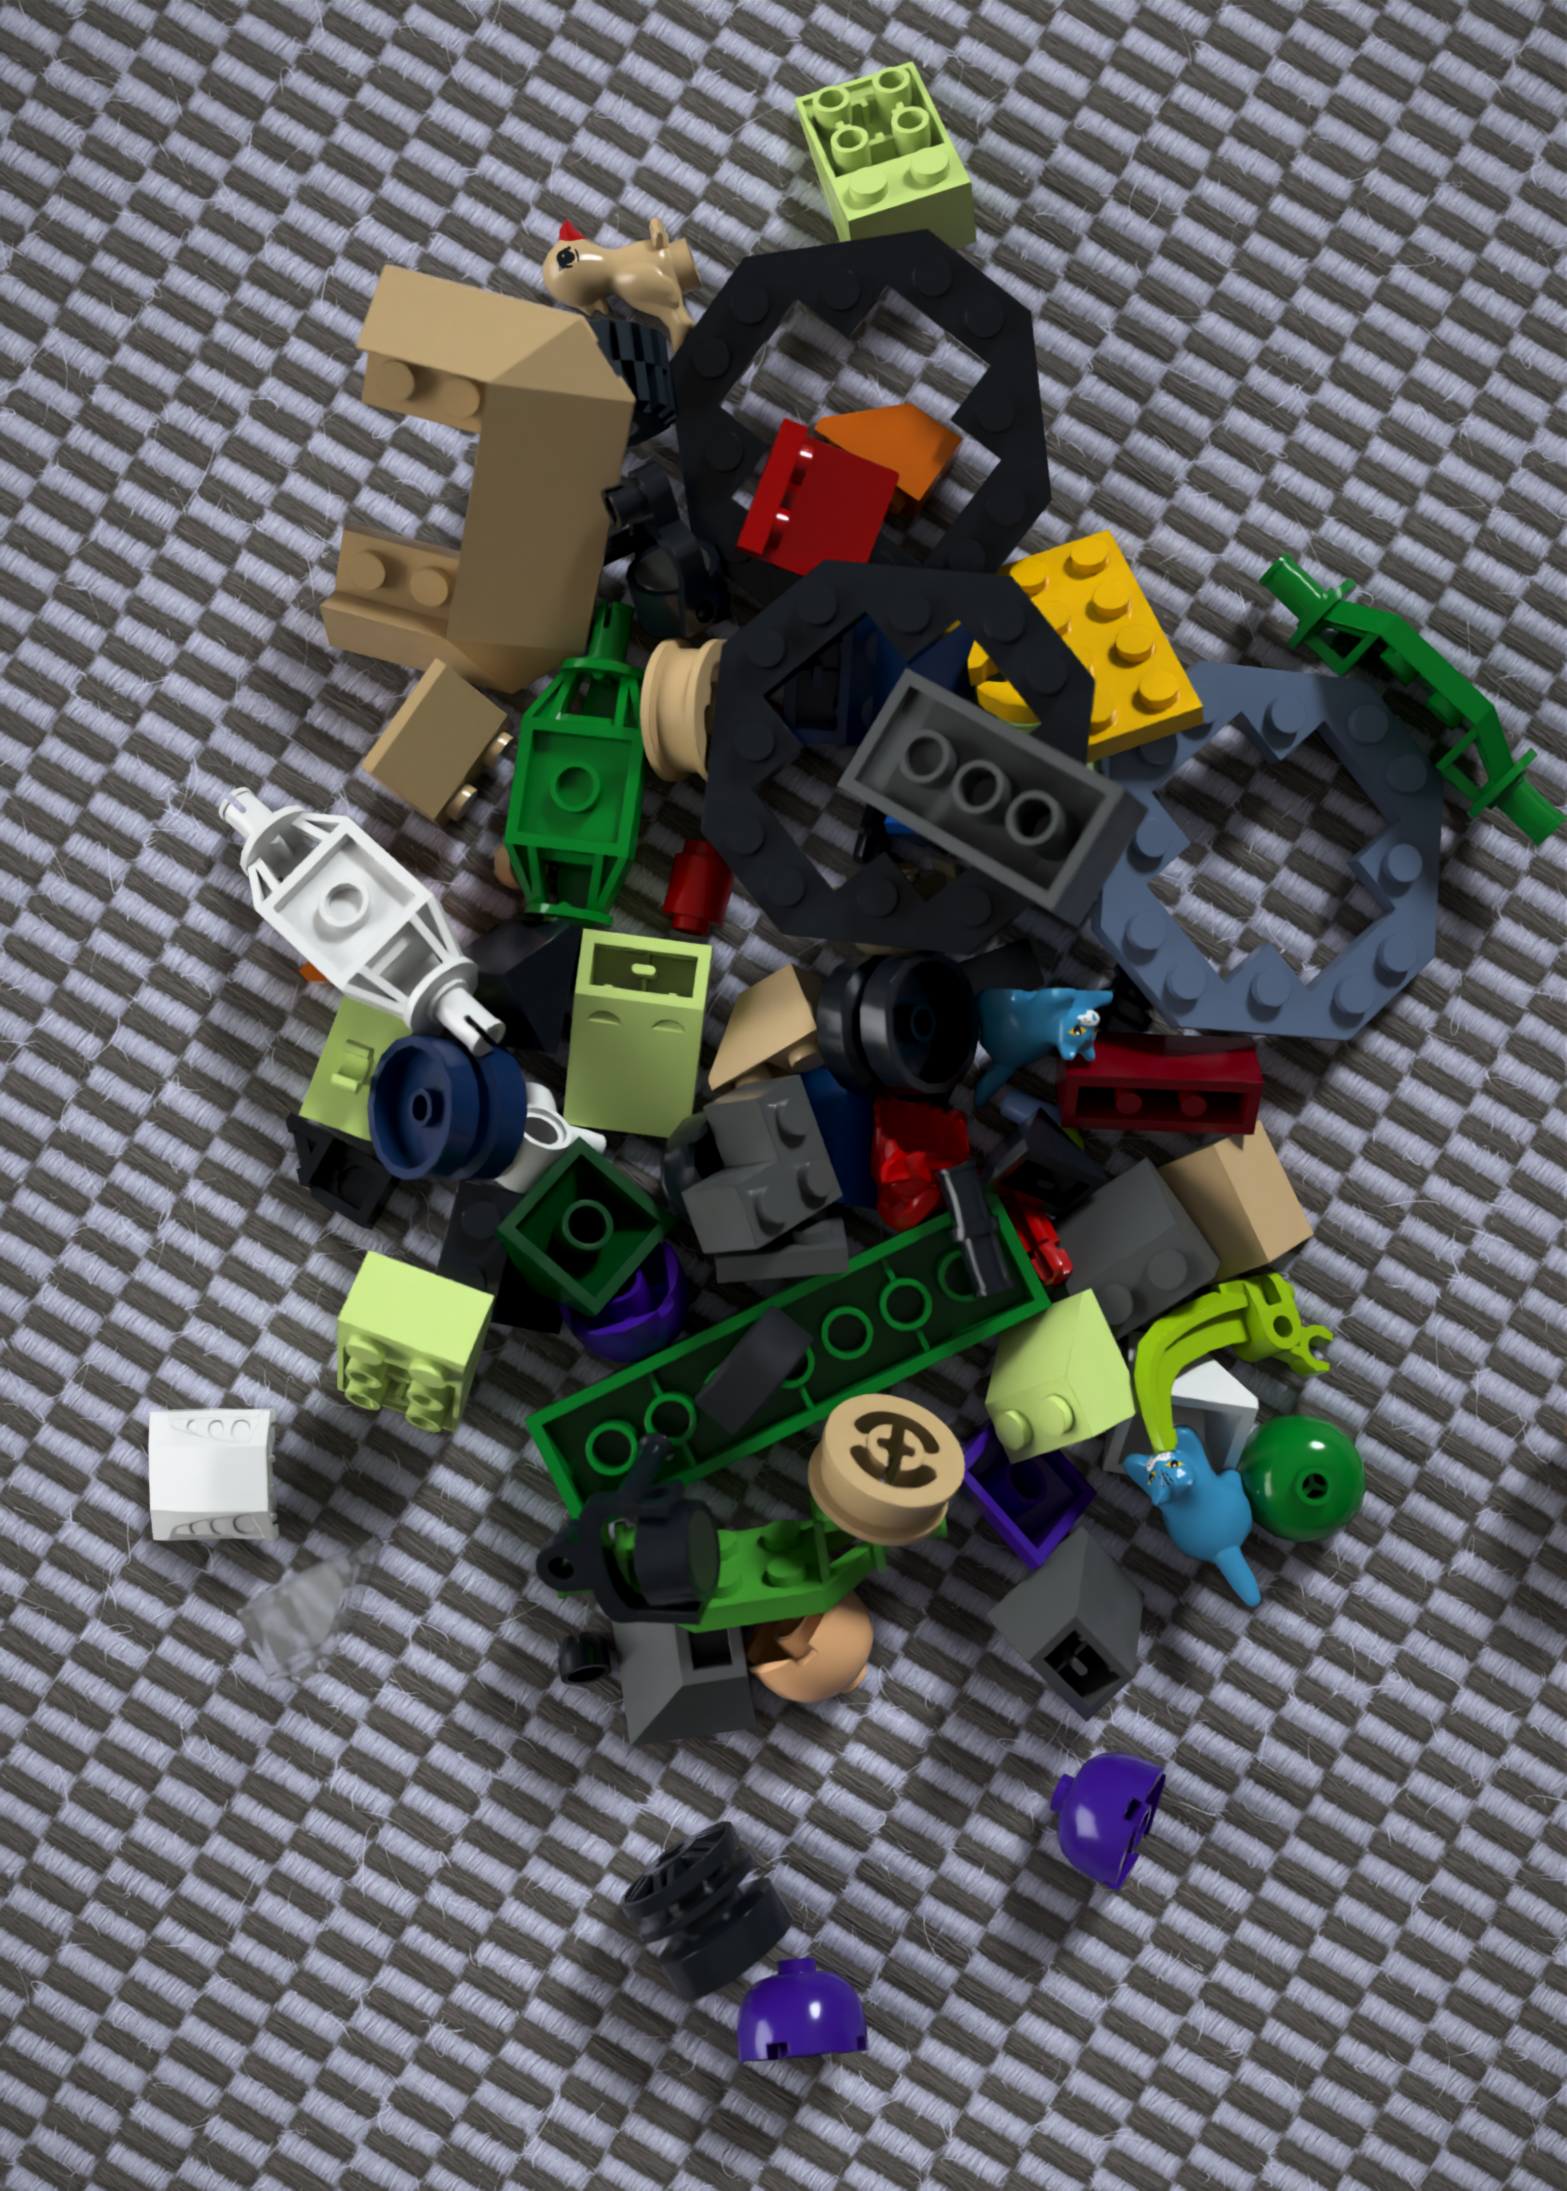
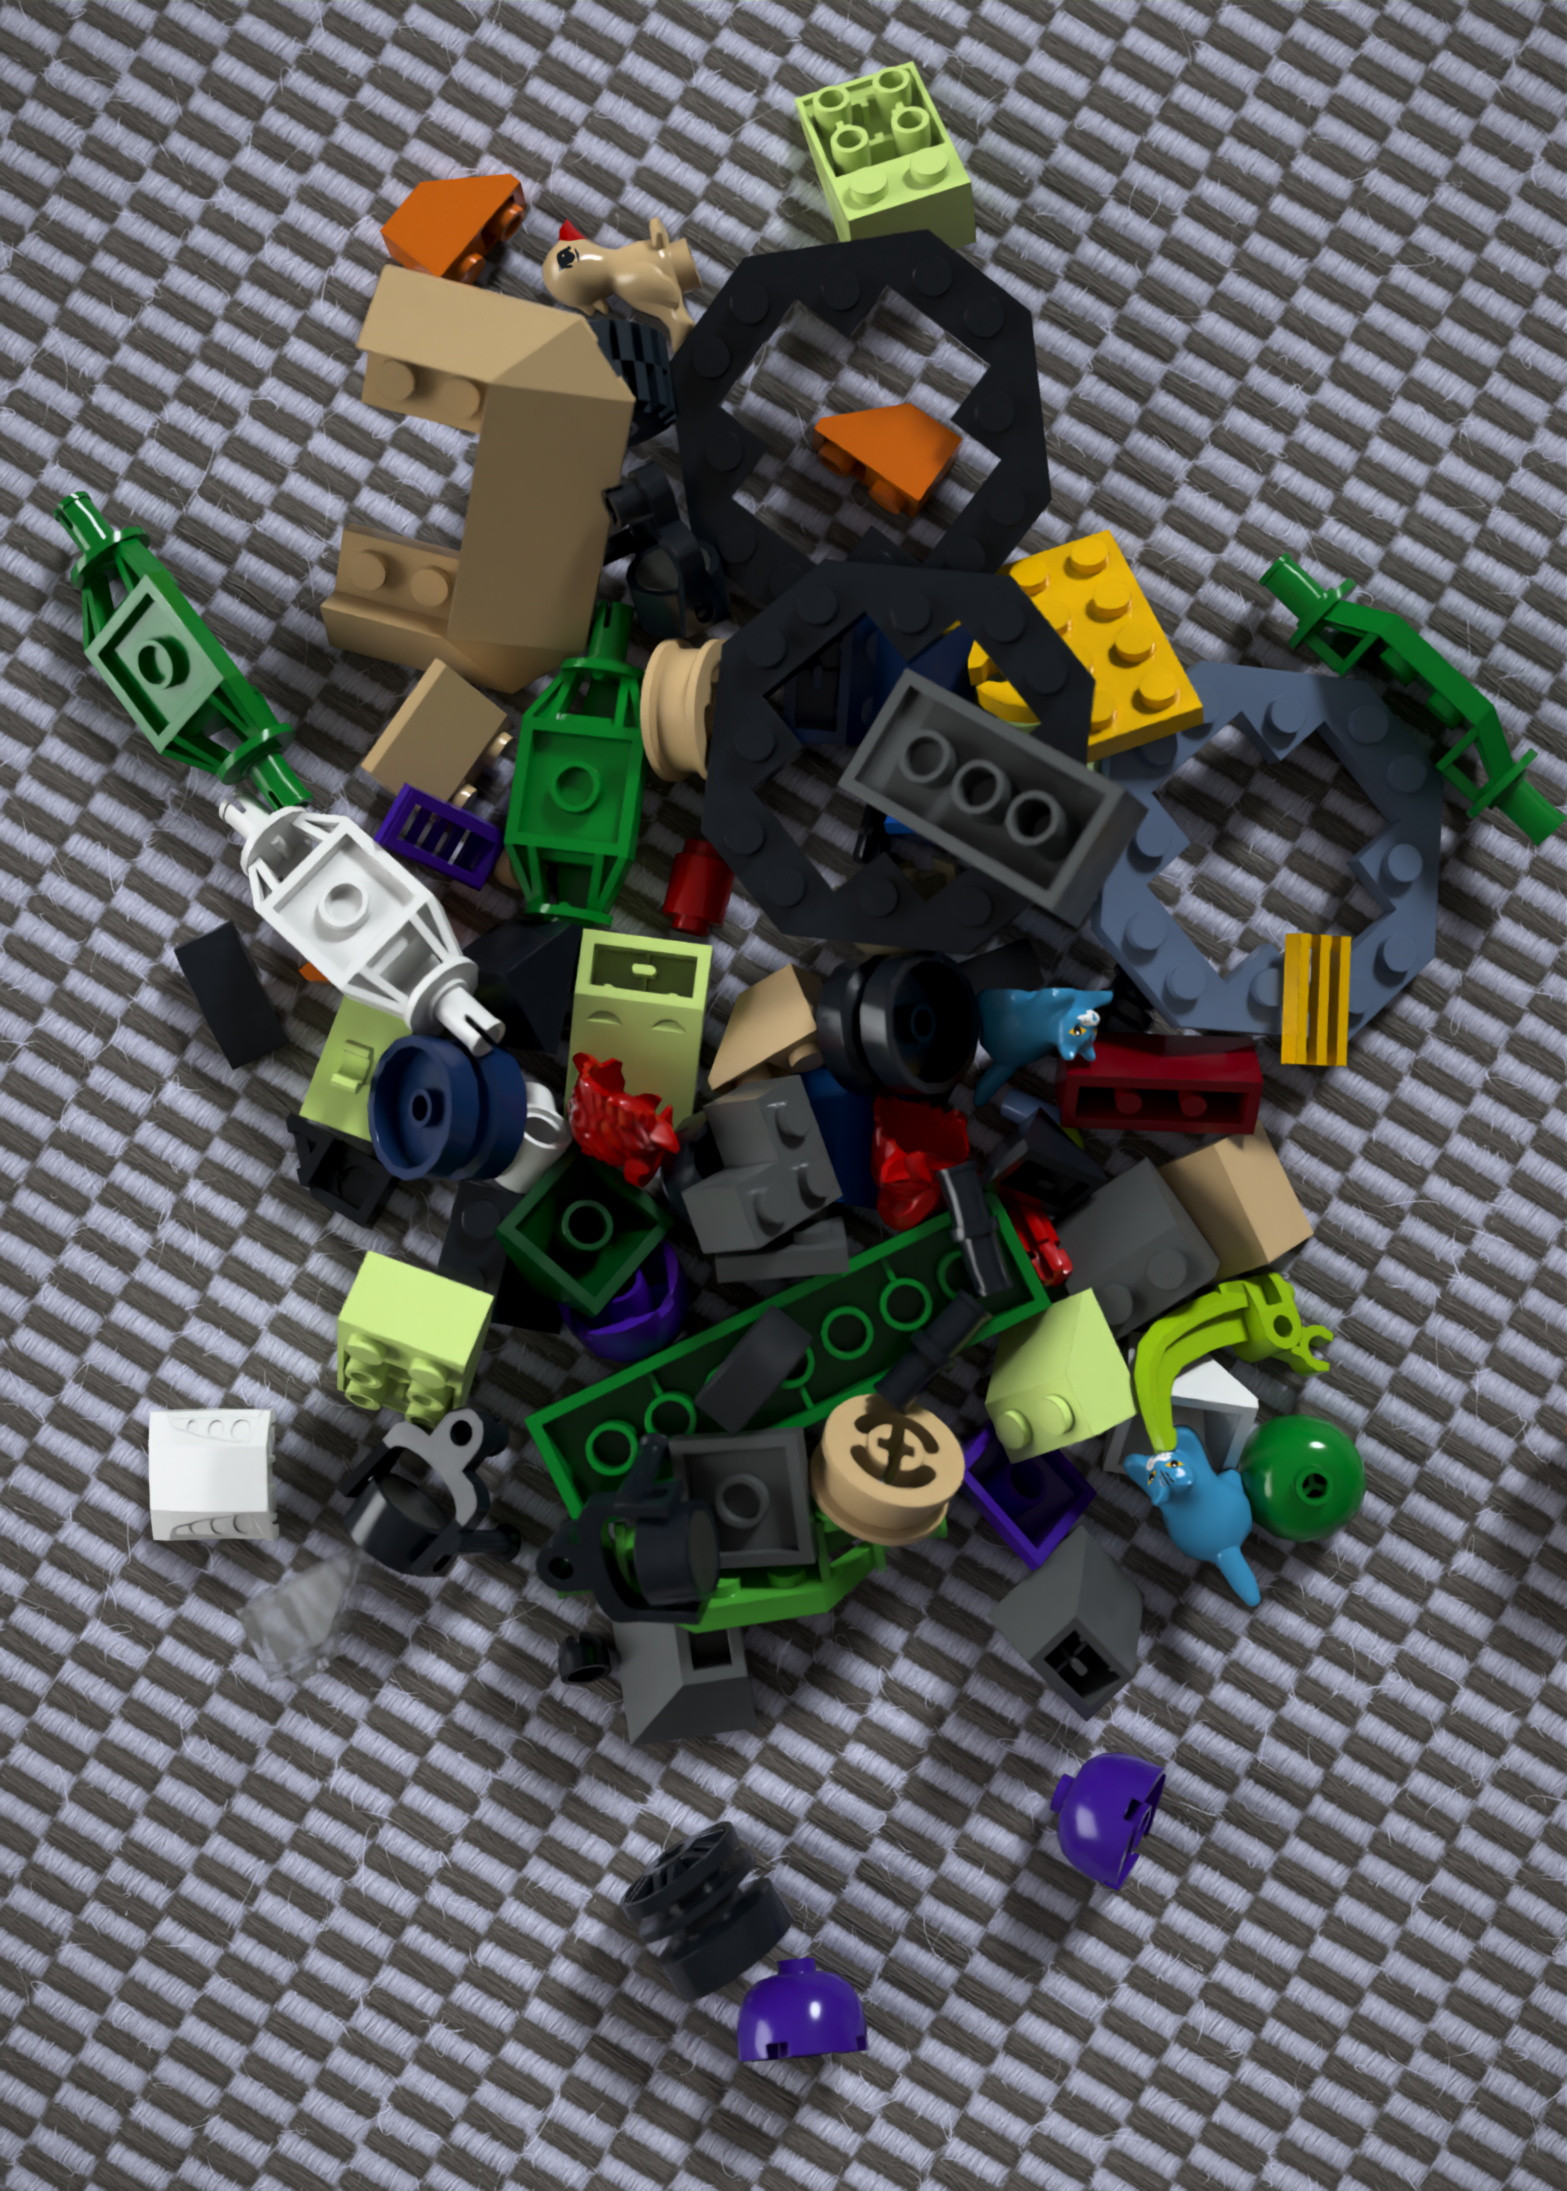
red bracket [734,418,899,577] -> none
light nougat cylinder [746,1589,873,1704] -> none
none -> green plate [53,491,314,811]
none -> black slope [174,920,291,1070]
none -> black piece [337,1407,521,1577]
none -> dark purple slope [373,783,505,892]
none -> orange slope [380,174,527,286]
none -> red hair [566,1052,680,1188]
none -> dark grey plate [668,1426,820,1569]
none -> black pin [873,1288,993,1415]
none -> yellow tile [1281,933,1351,1066]

